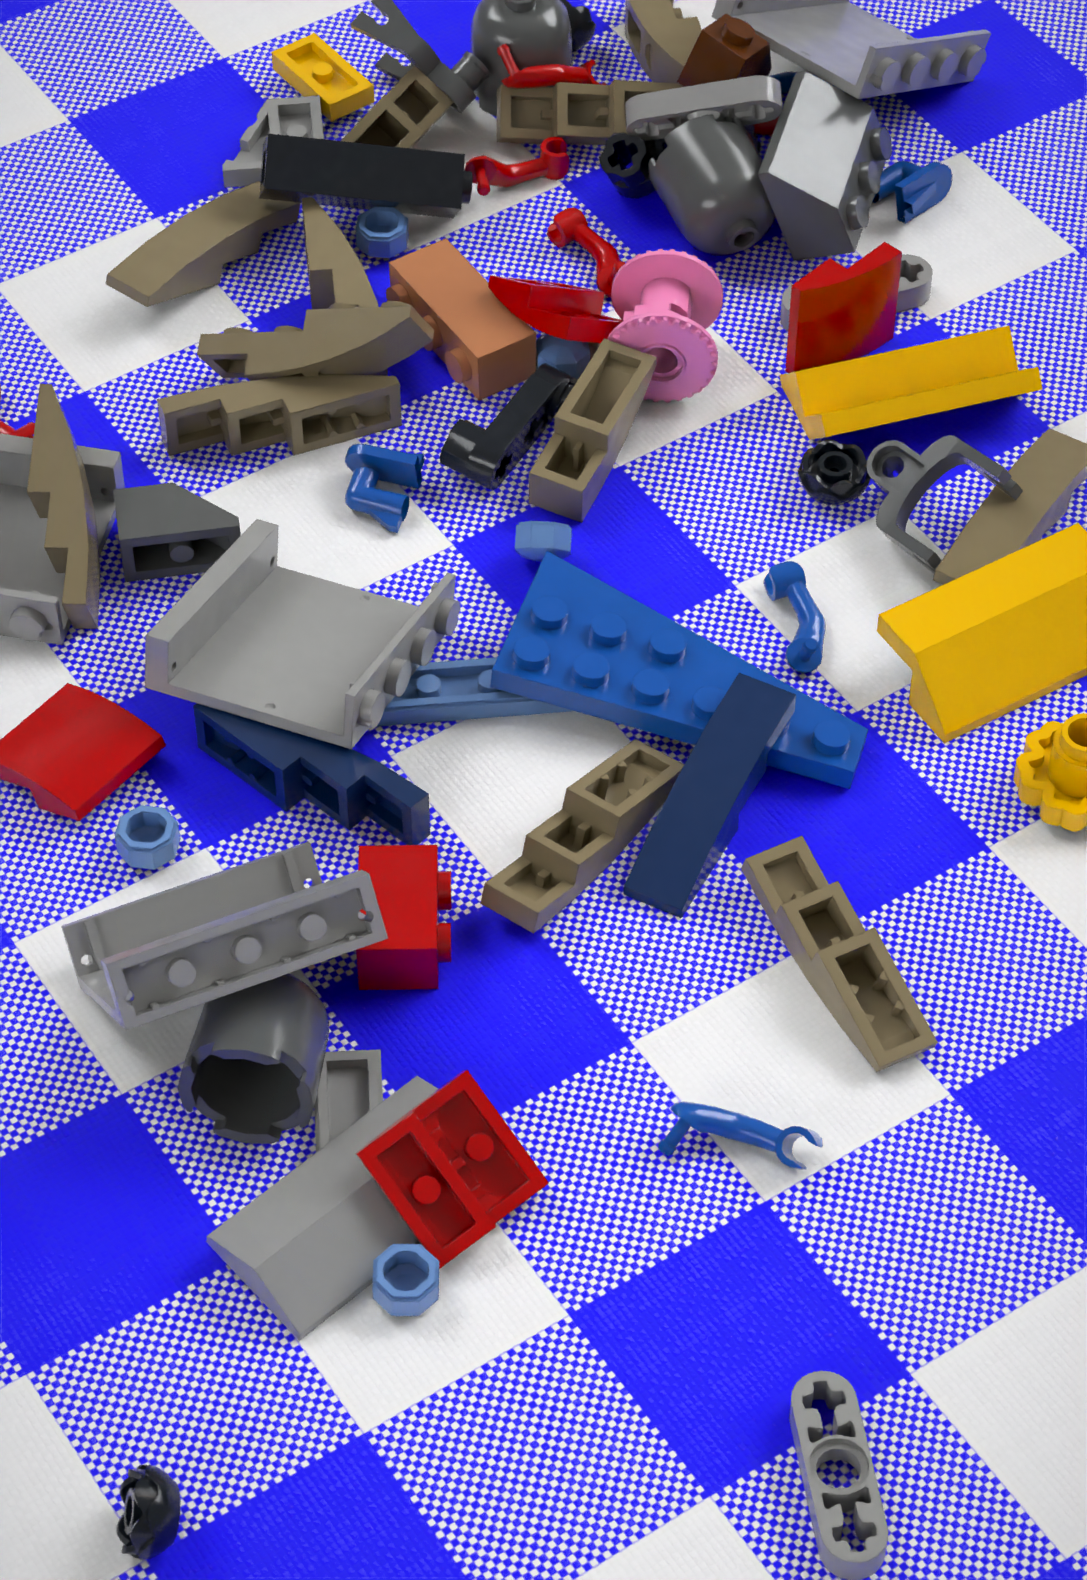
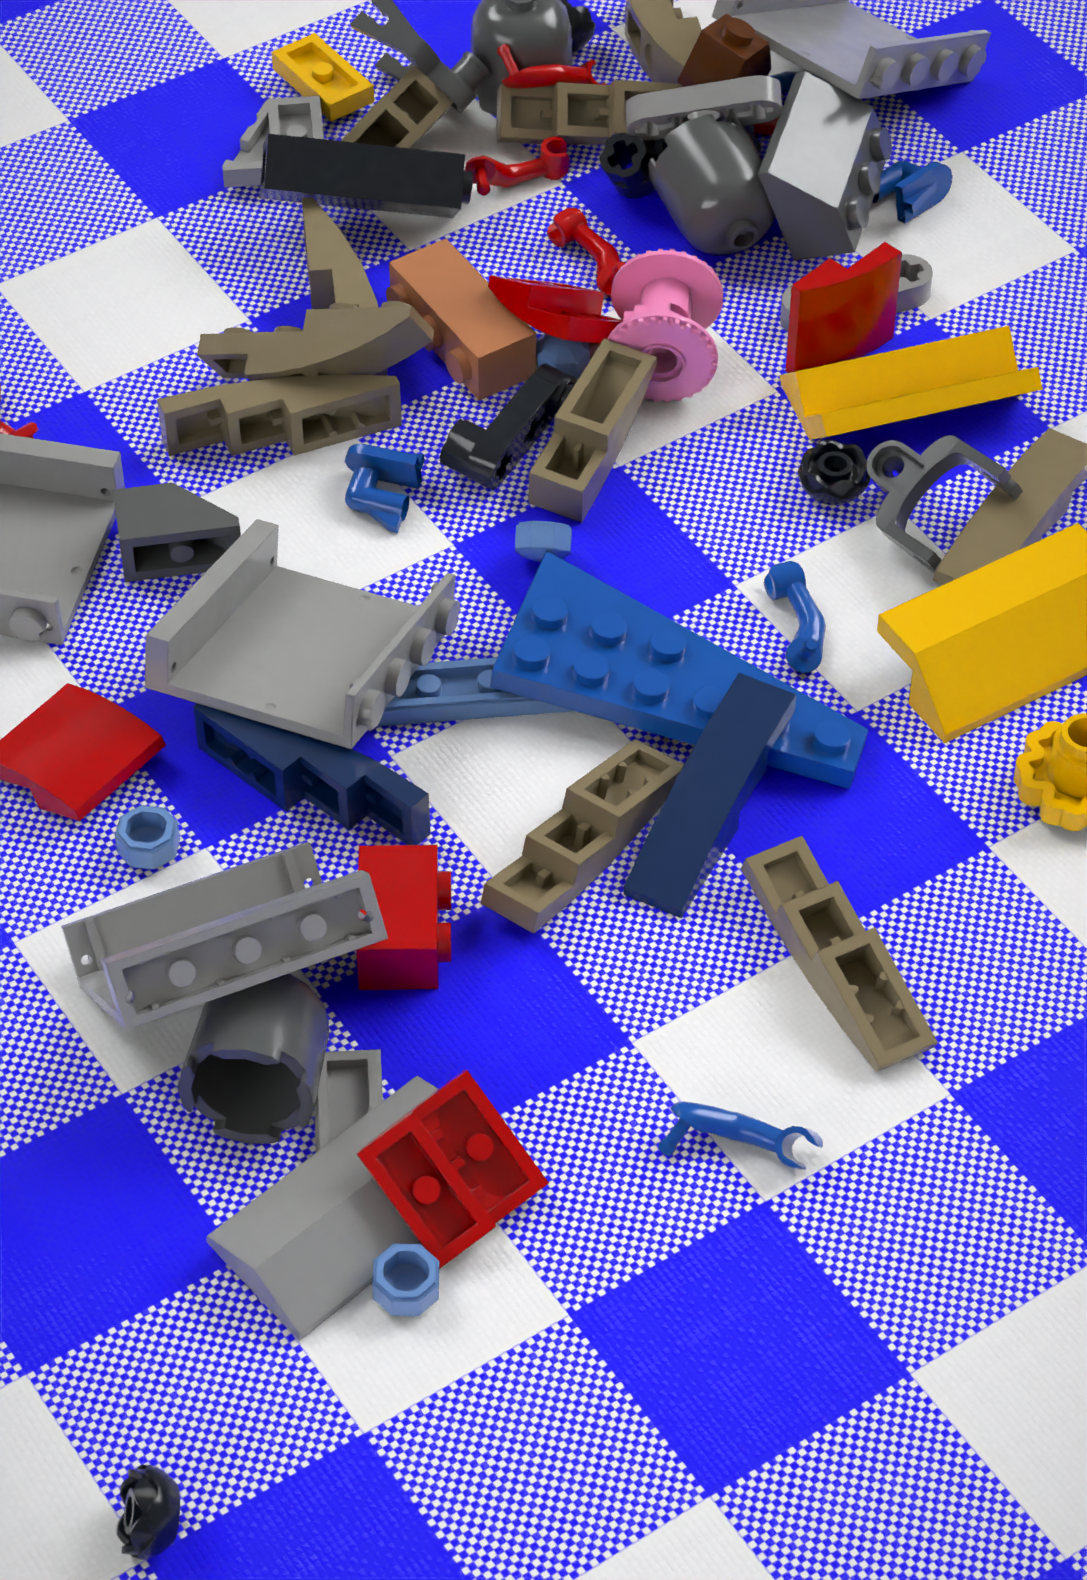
dark tan slope [27,384,100,629] -> none
dark tan slope [106,181,301,307] -> none
medium blue tile [355,206,409,258] -> none
light grey beam [789,1371,888,1580] -> none

